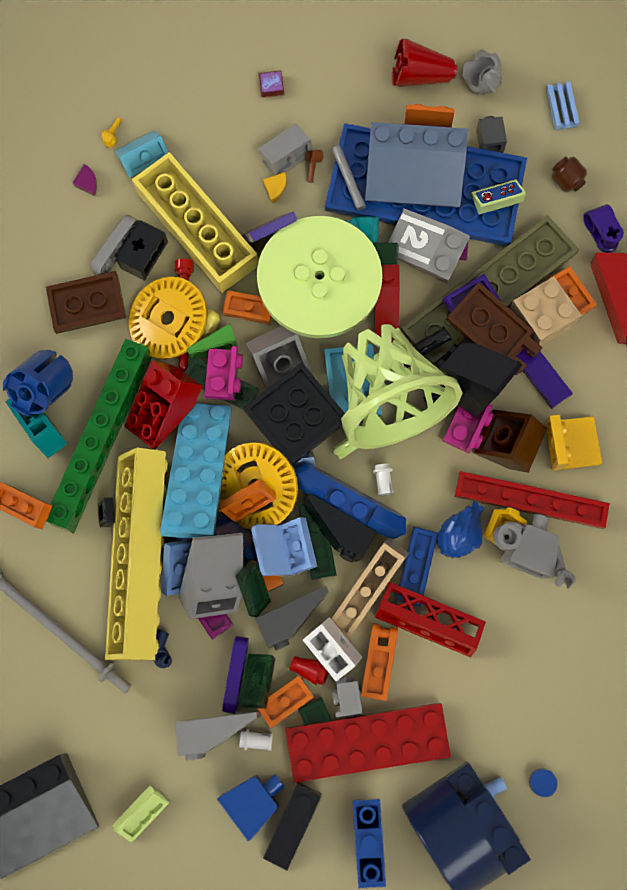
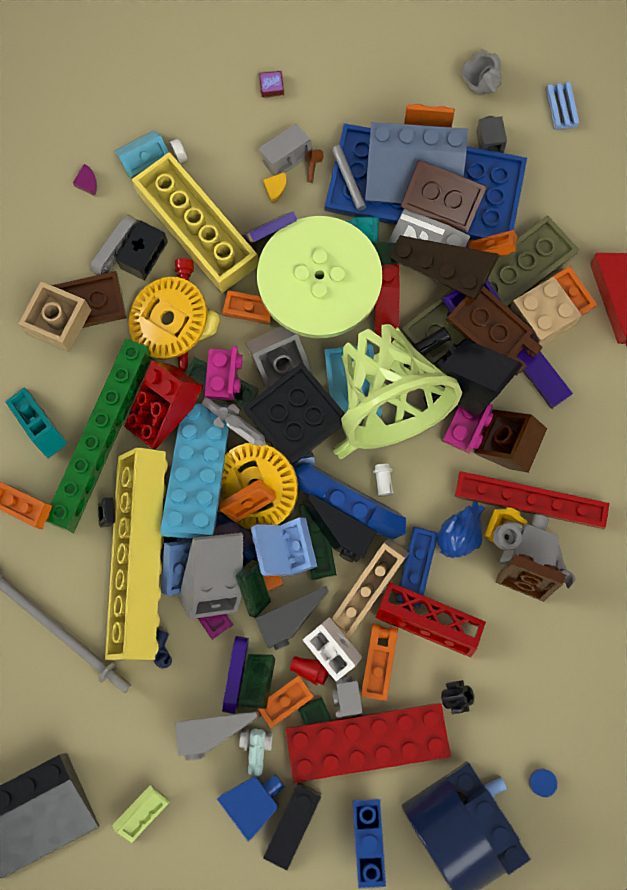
blue cylinder [3,350,73,416] -> none
yellow hand [101,117,122,148] -> none
bright green slope [187,324,237,361] -> none
red cone [392,39,458,87] -> none
slope [471,180,526,215] -> none
yellow bracket [544,414,602,471] -> none
reddish brown head [552,156,587,192] -> none
dark purple piece [583,204,624,253] -> none
none -> tan brick [18,281,91,352]
none -> white tile [170,139,187,164]
none -> light grey sword [202,397,266,446]
none -> light aqua axle [248,728,265,776]
none -> dark brown wing [389,235,499,300]
none -> reddish brown plate [400,160,487,233]
none -> black gear [441,680,474,714]
none -> orange plate [468,230,517,256]
none -> reddish brown plate [495,554,566,602]

